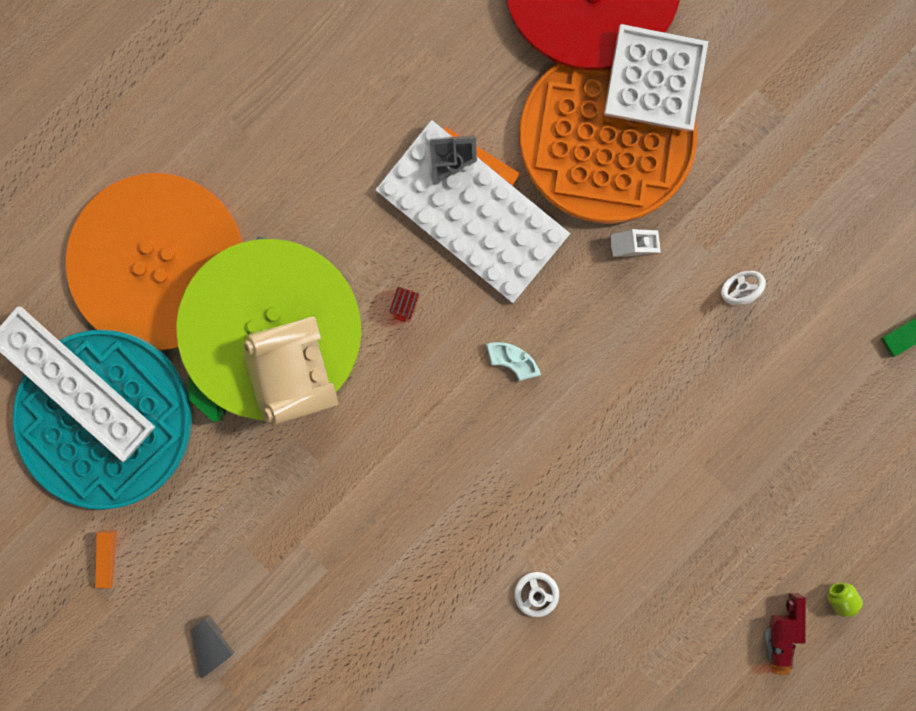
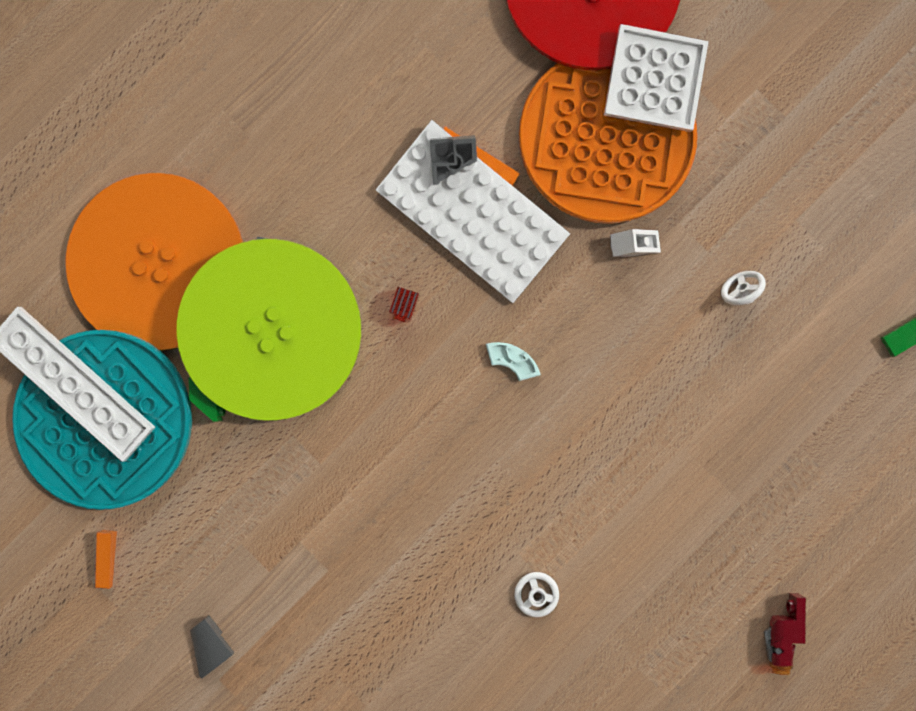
tan piece [243,317,339,426] -> none
lime head [827,582,863,617] -> none

